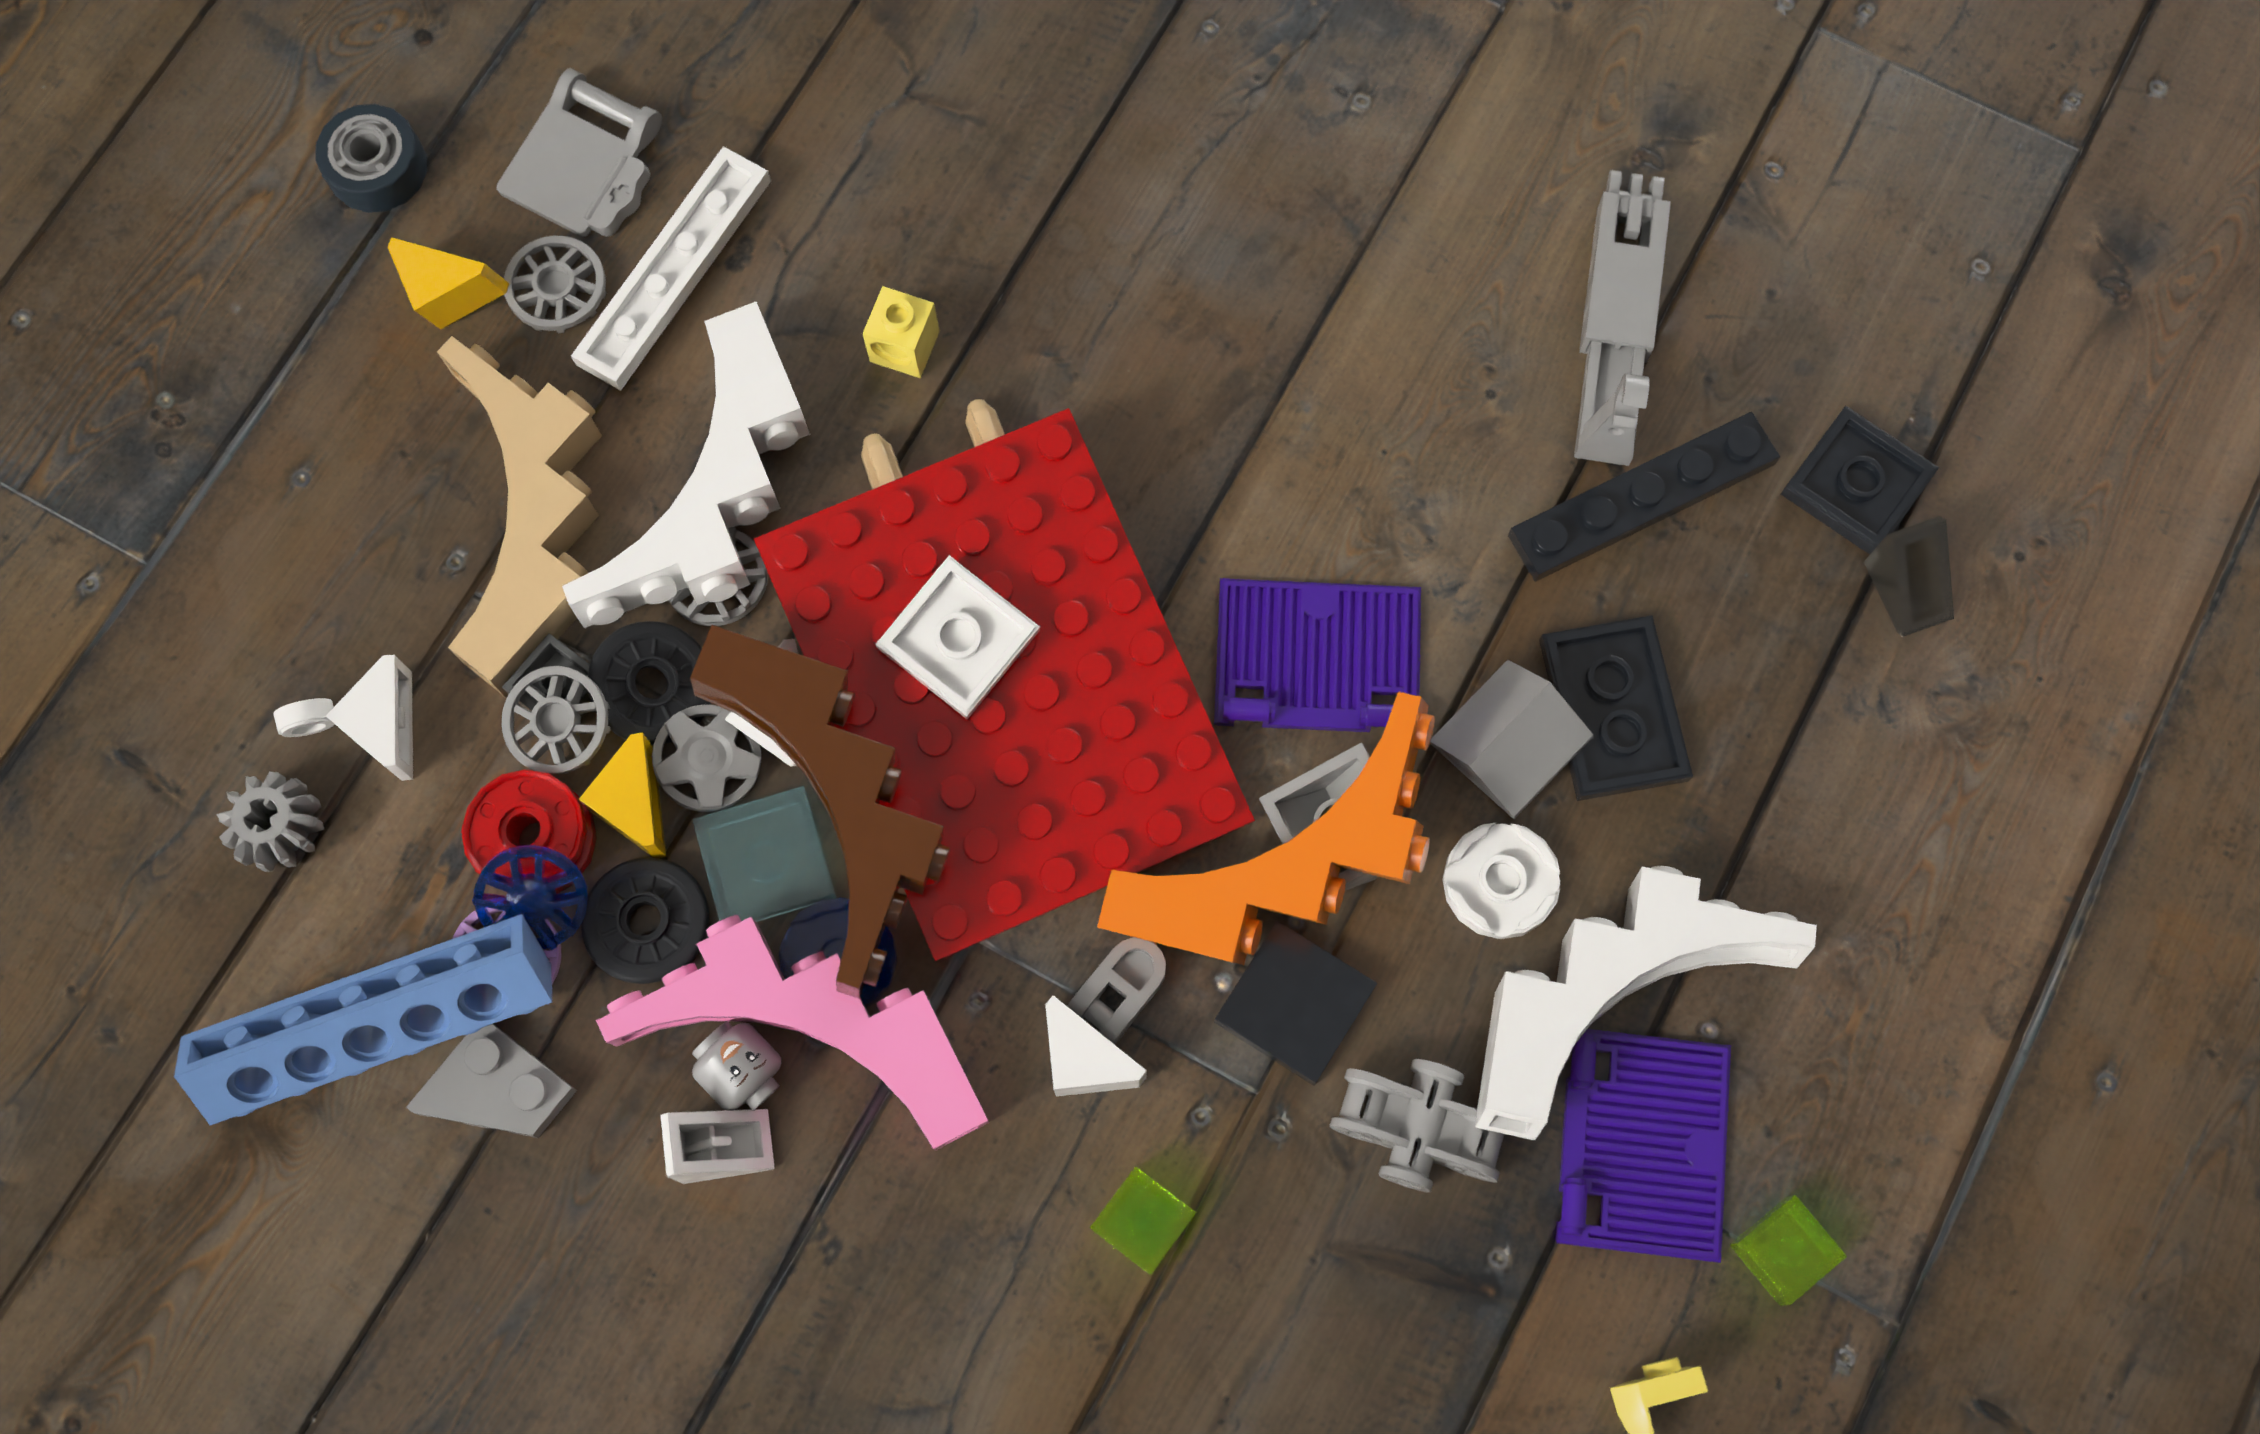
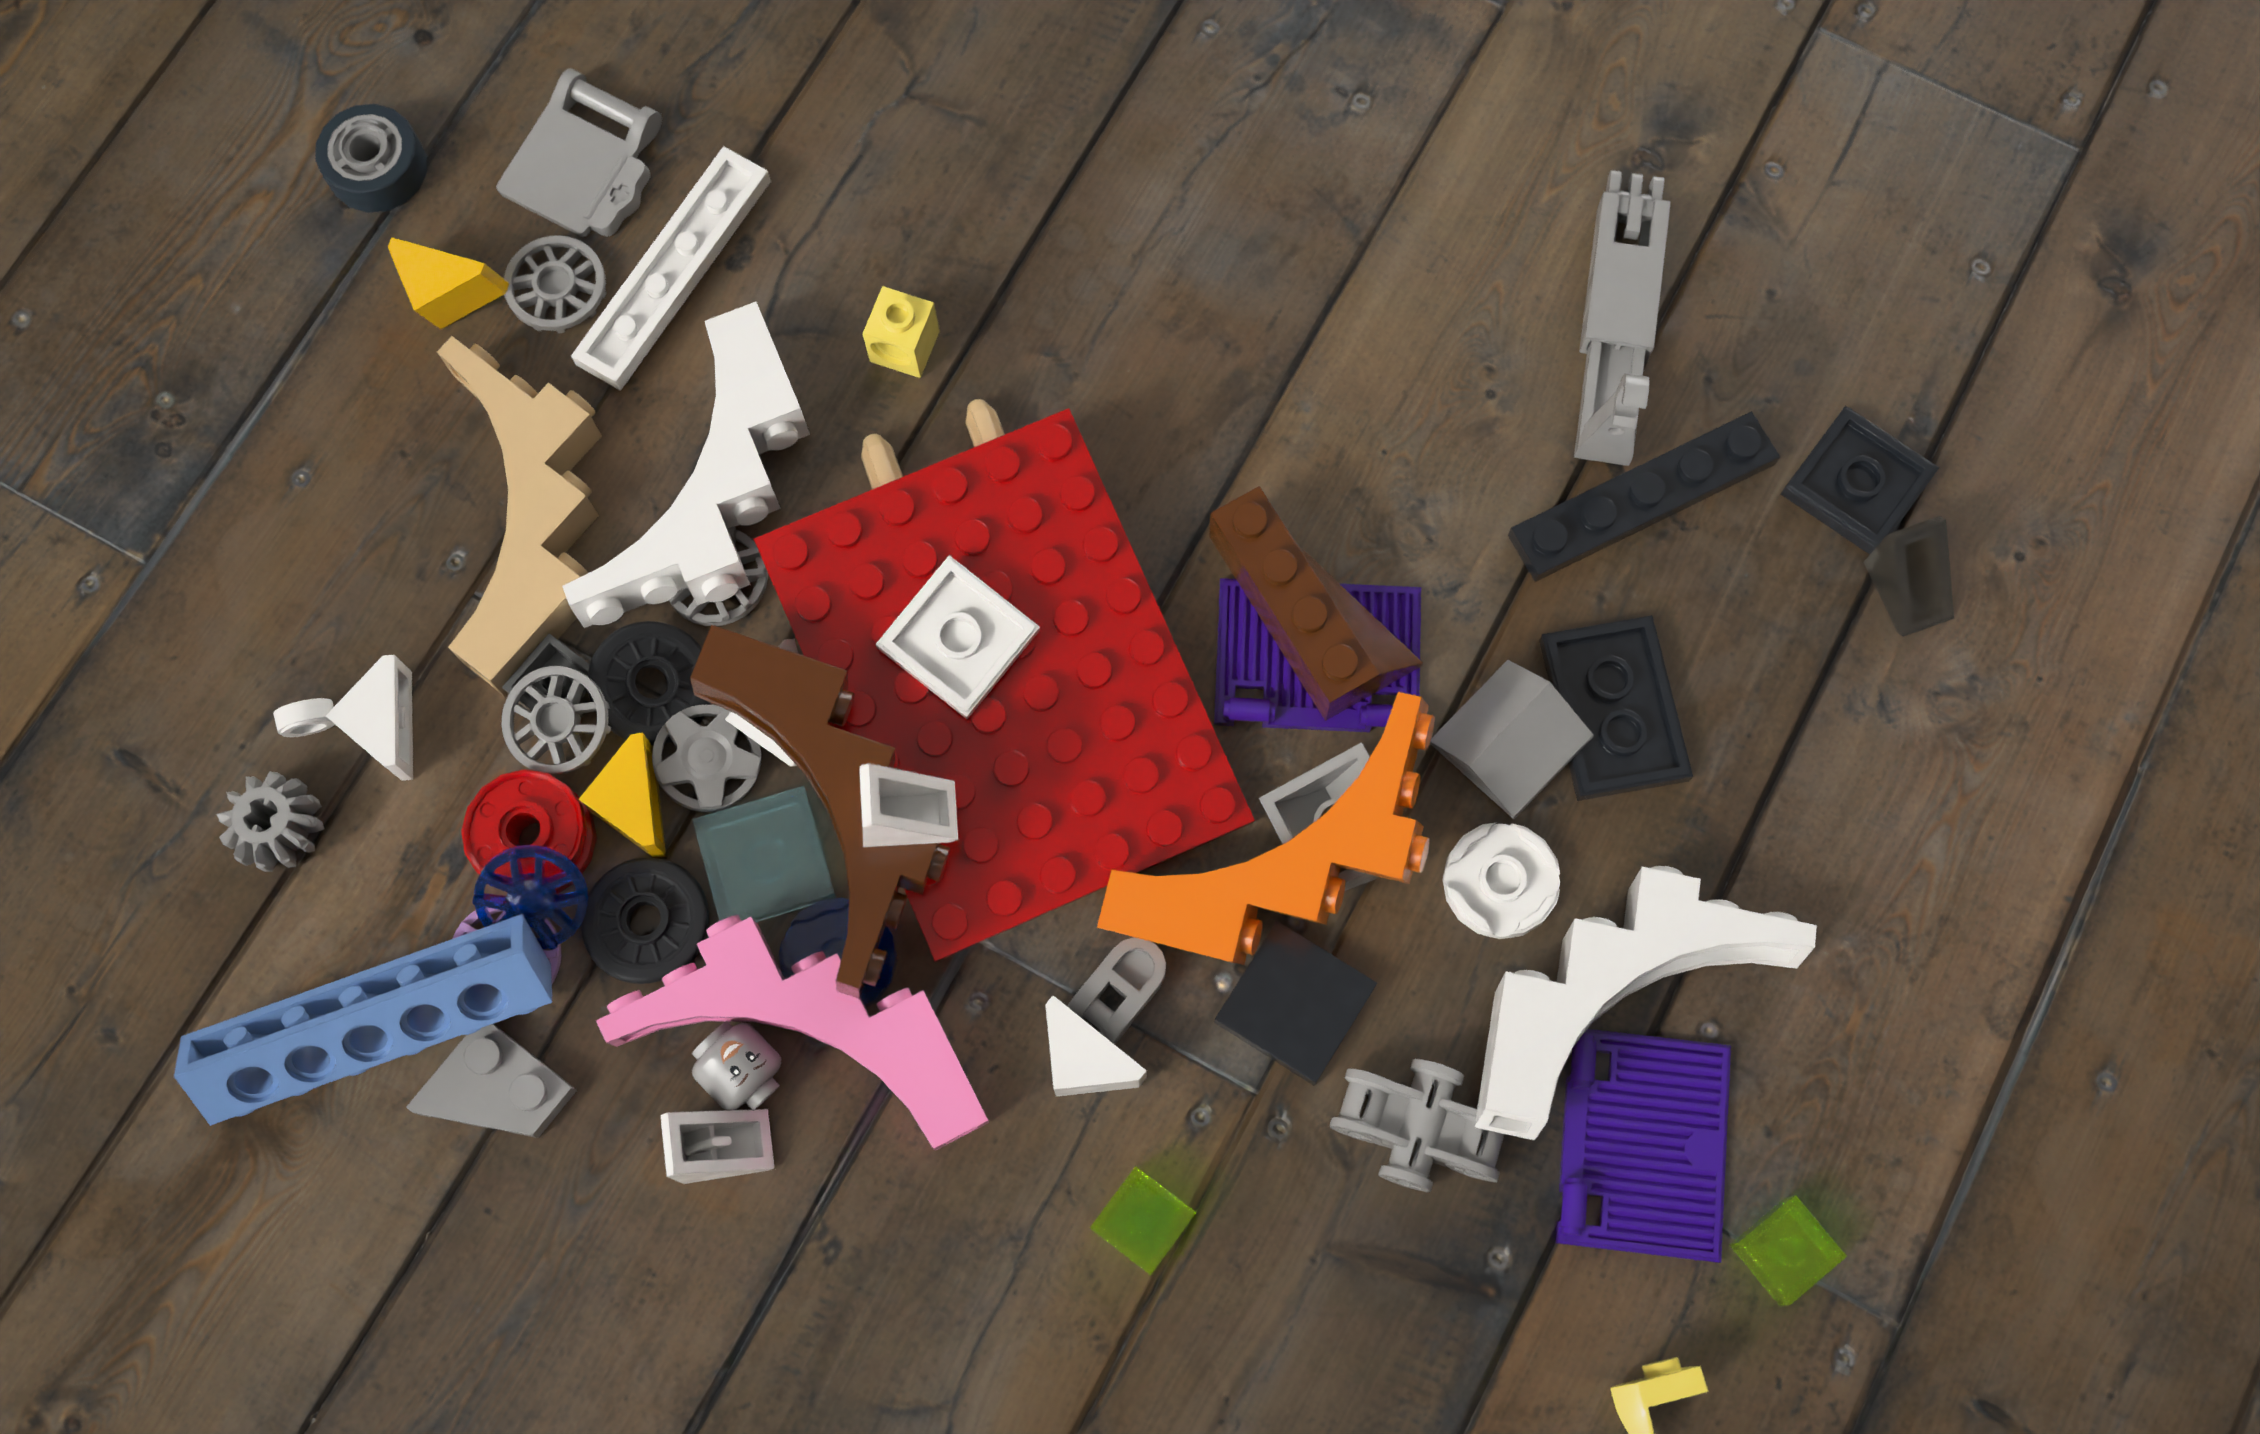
none -> white slope [860,763,958,847]
none -> reddish brown wedge [1209,486,1423,721]

